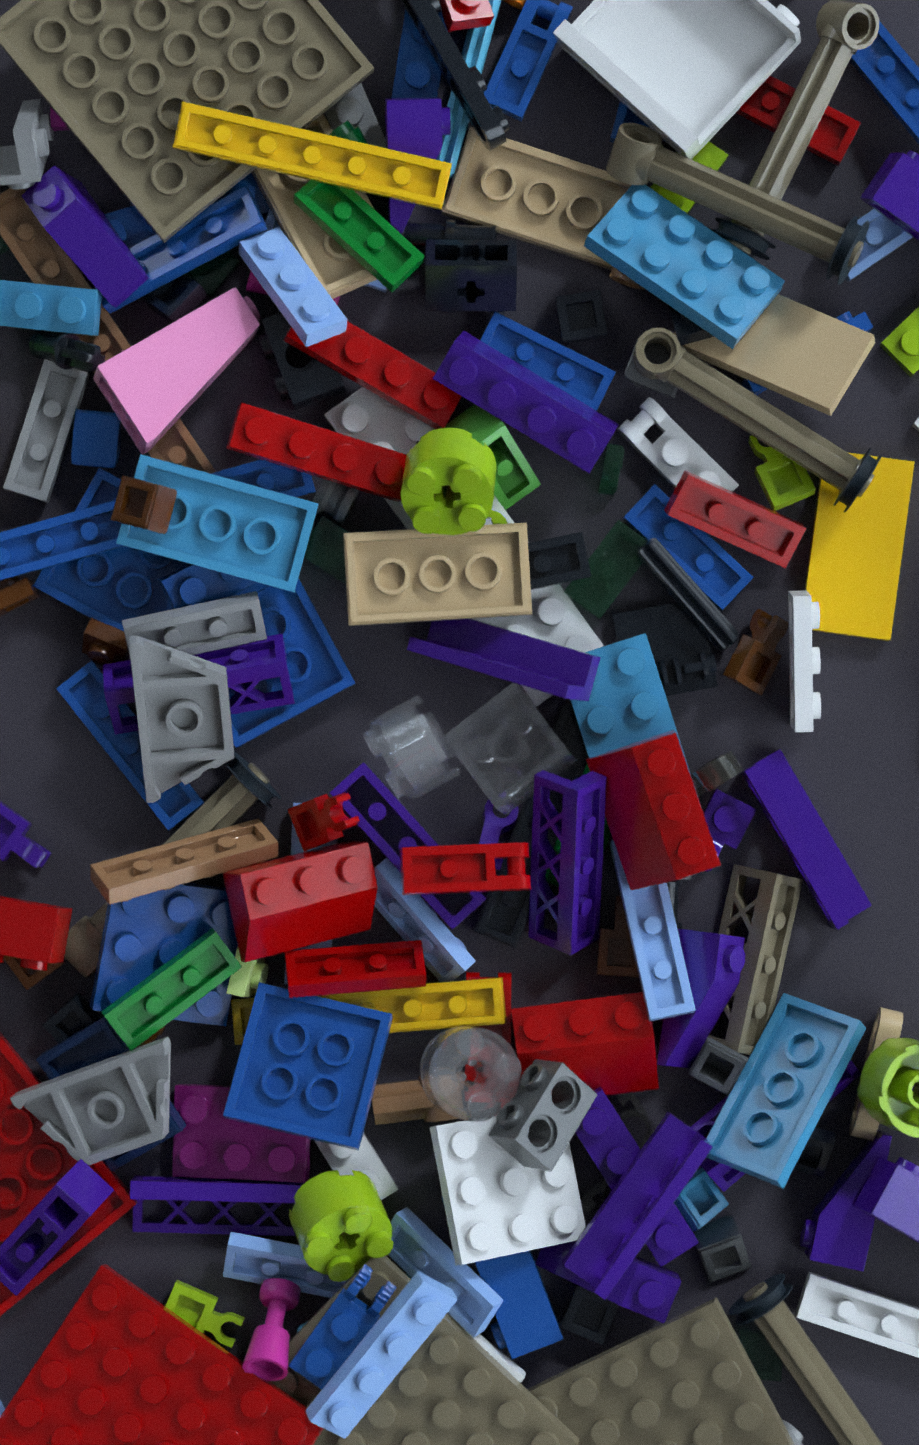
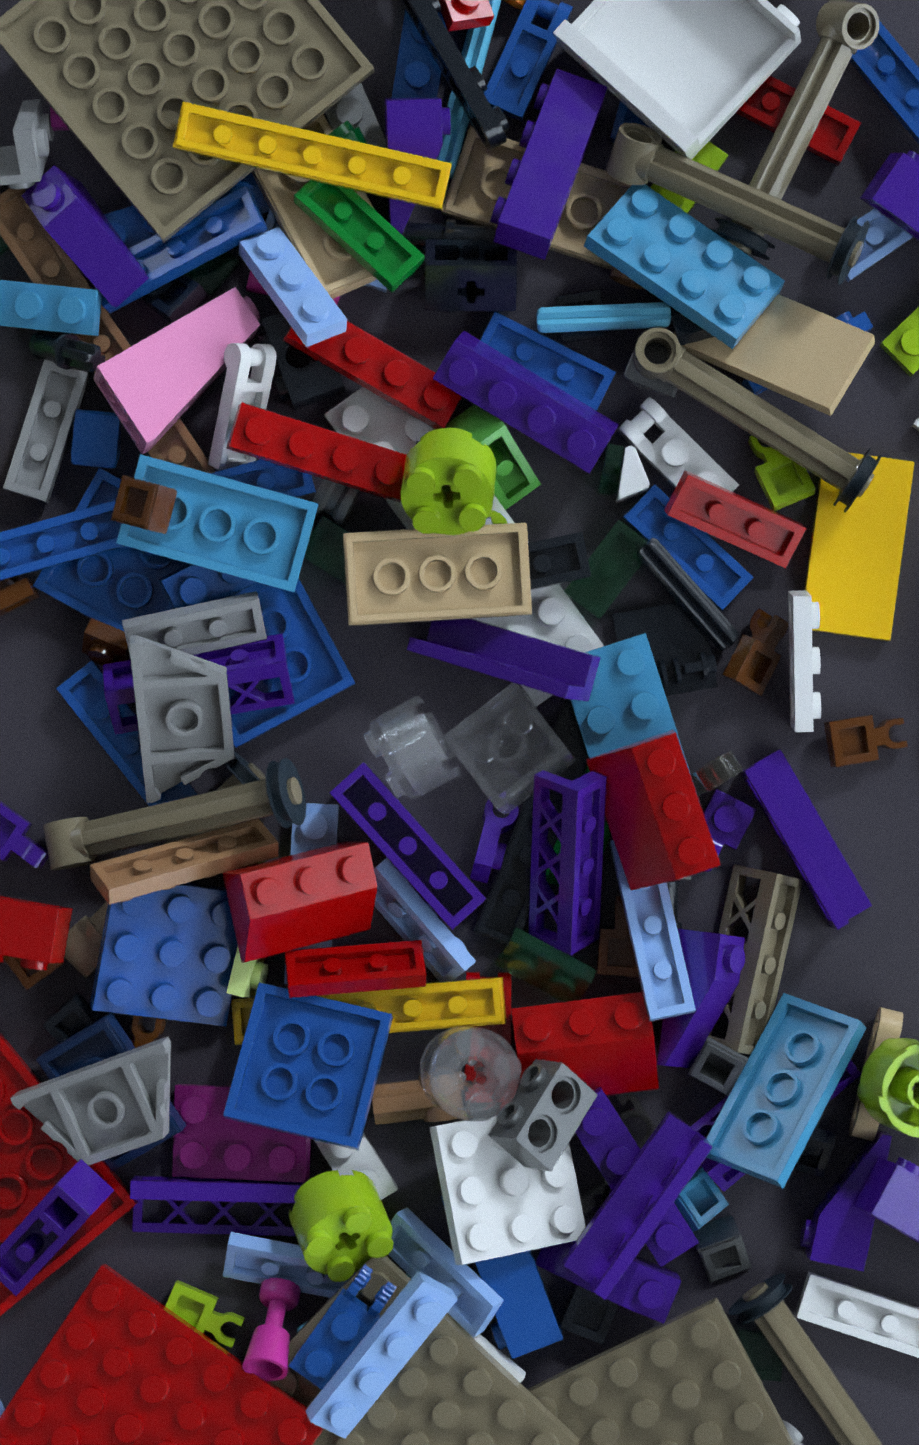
green plate [101,928,242,1051] -> none
red plate [287,792,360,852] -> none
red plate [400,842,531,895] -> none
none -> dark tan piece [43,758,306,871]
none -> white plate [208,343,277,470]
none -> dark purple brick [490,69,608,260]
none -> clear green plate [494,927,597,1002]
none -> medium azure axle [536,302,671,333]
none -> white slope [616,445,650,504]
none -> reddish brown plate [824,715,908,767]

